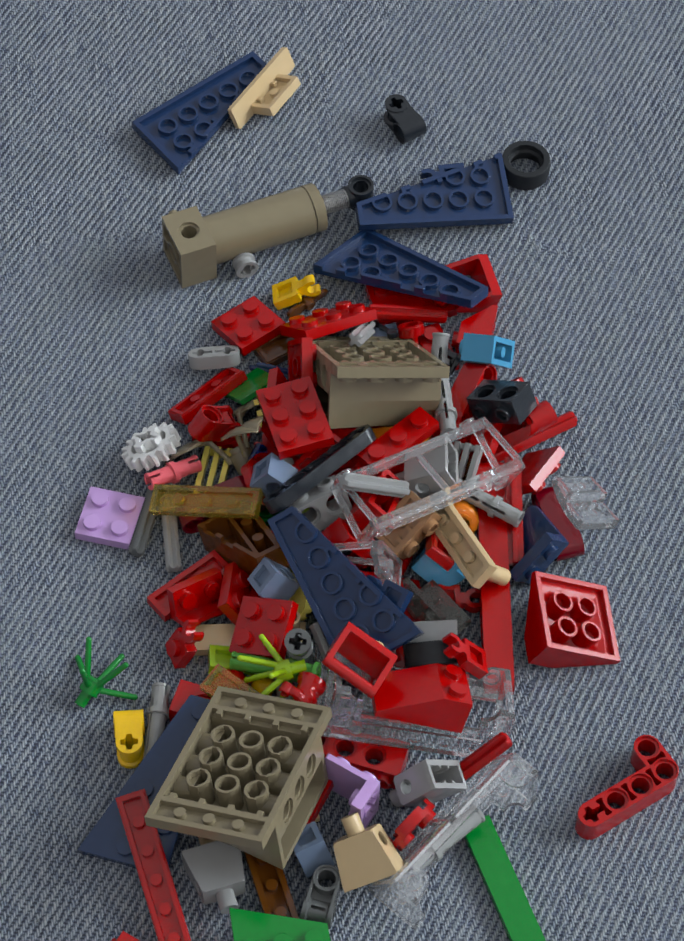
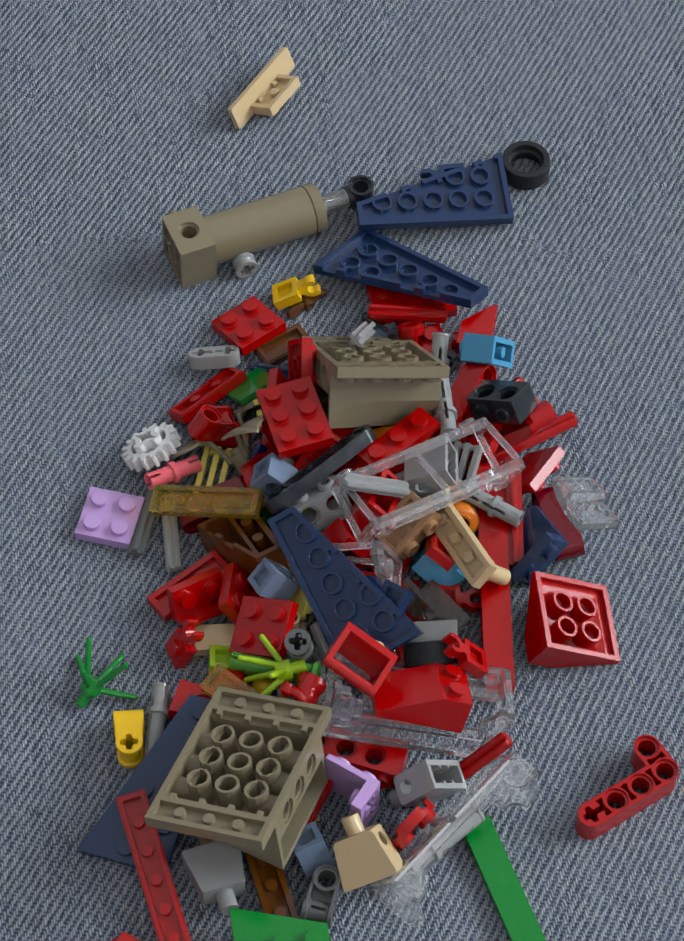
dark blue wing [132,51,267,175] -> none
red plate [279,301,377,340] -> none
black piece [384,94,427,144] -> none
red tile [445,254,502,313] -> none

